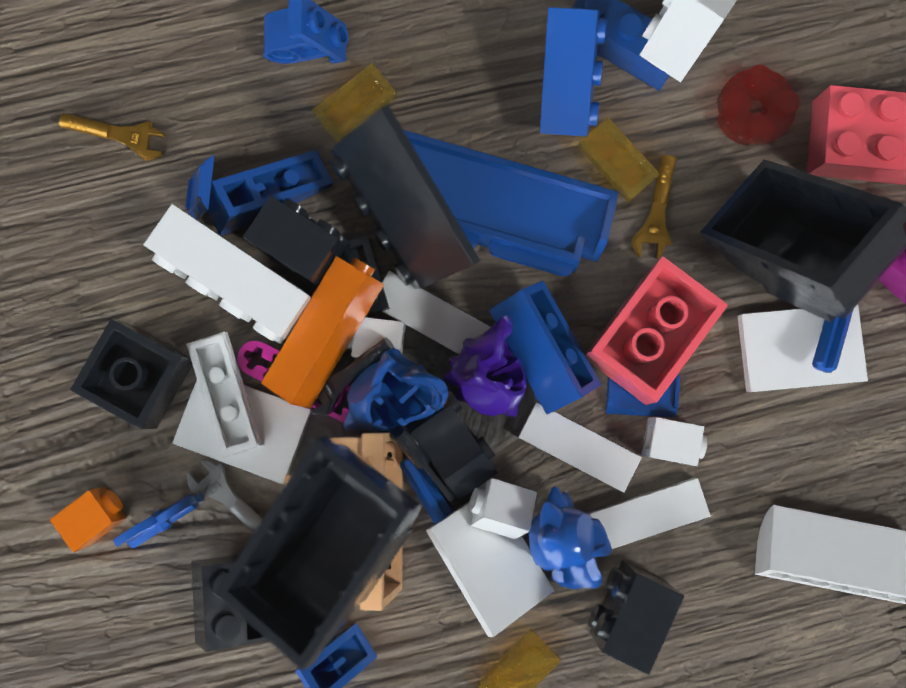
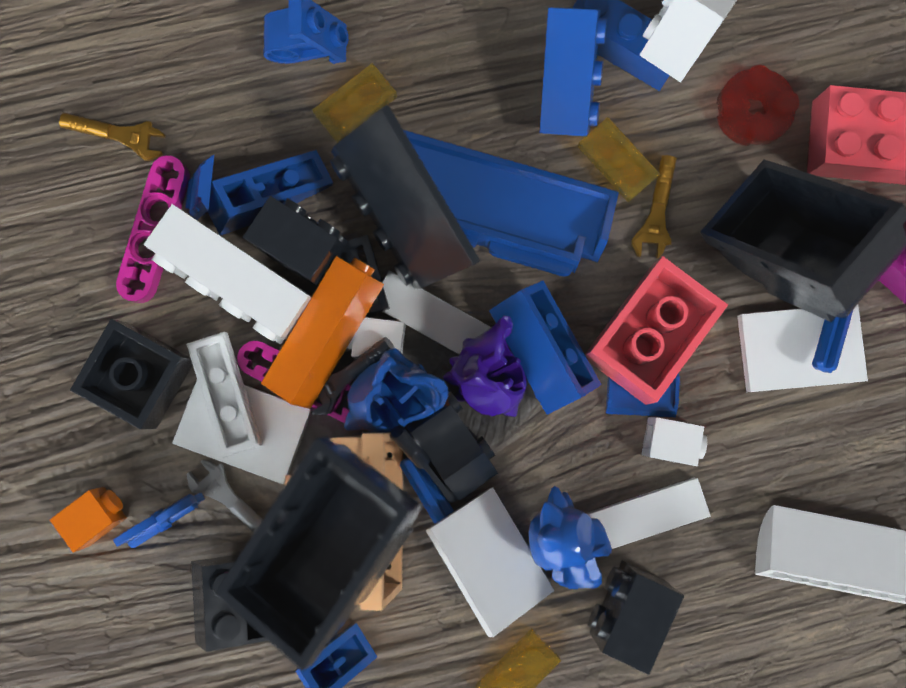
white brick [469,478,537,539] -> none
white tile [518,402,642,493] -> none
none -> dark pink beam [116,155,190,303]

